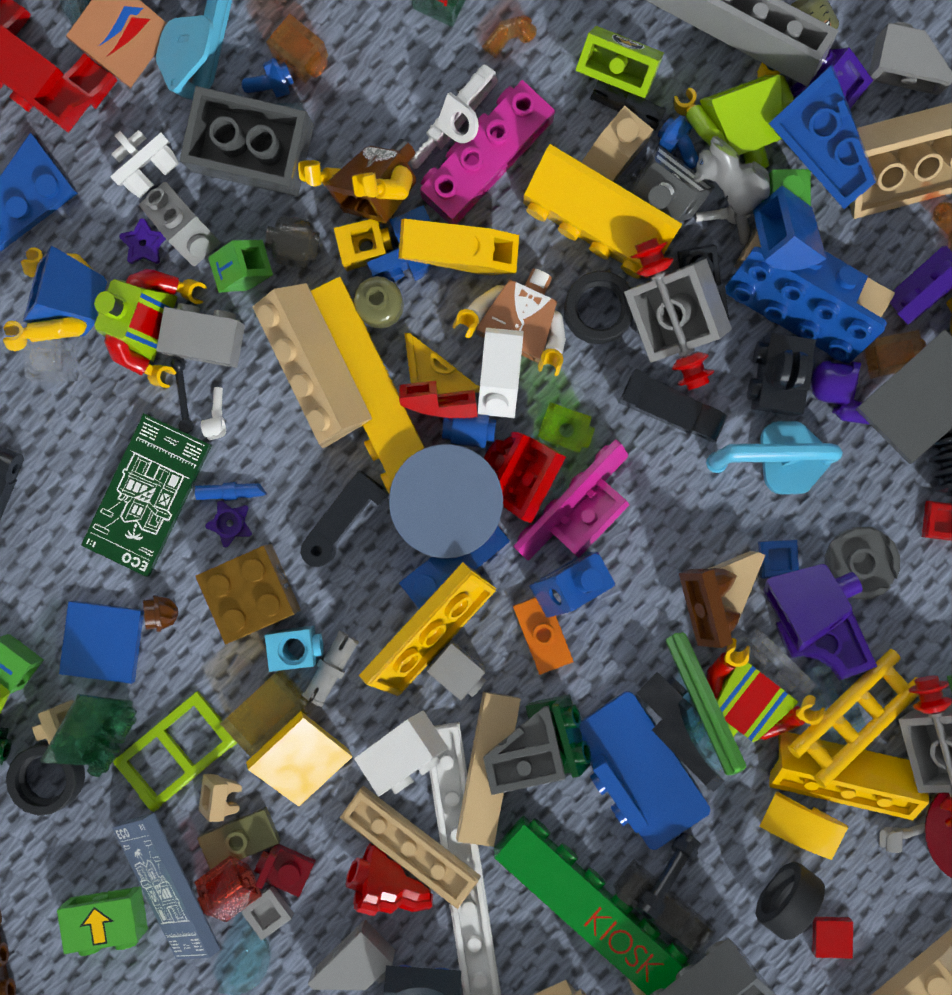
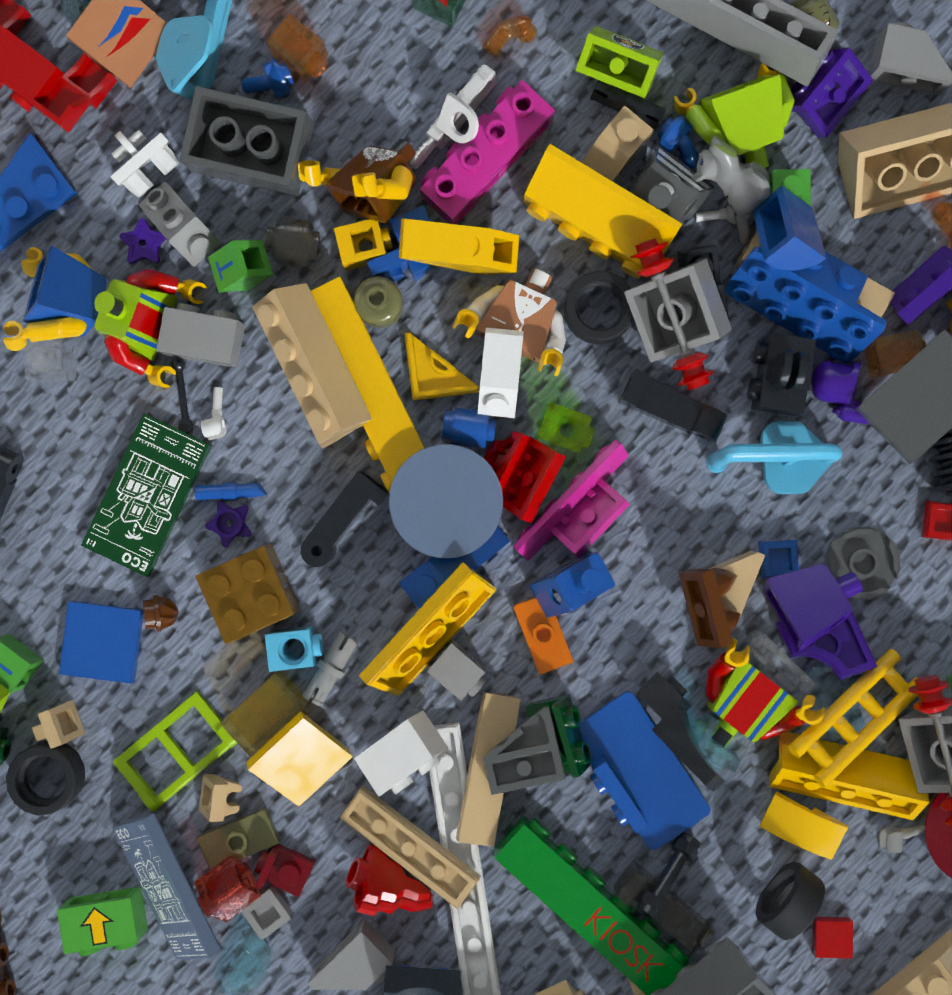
clear green hinge [40,694,137,777] -> none
red slope [399,380,478,418] -> none
bright green axle [666,632,746,775] -> none
blue wing [769,64,877,209] -> none

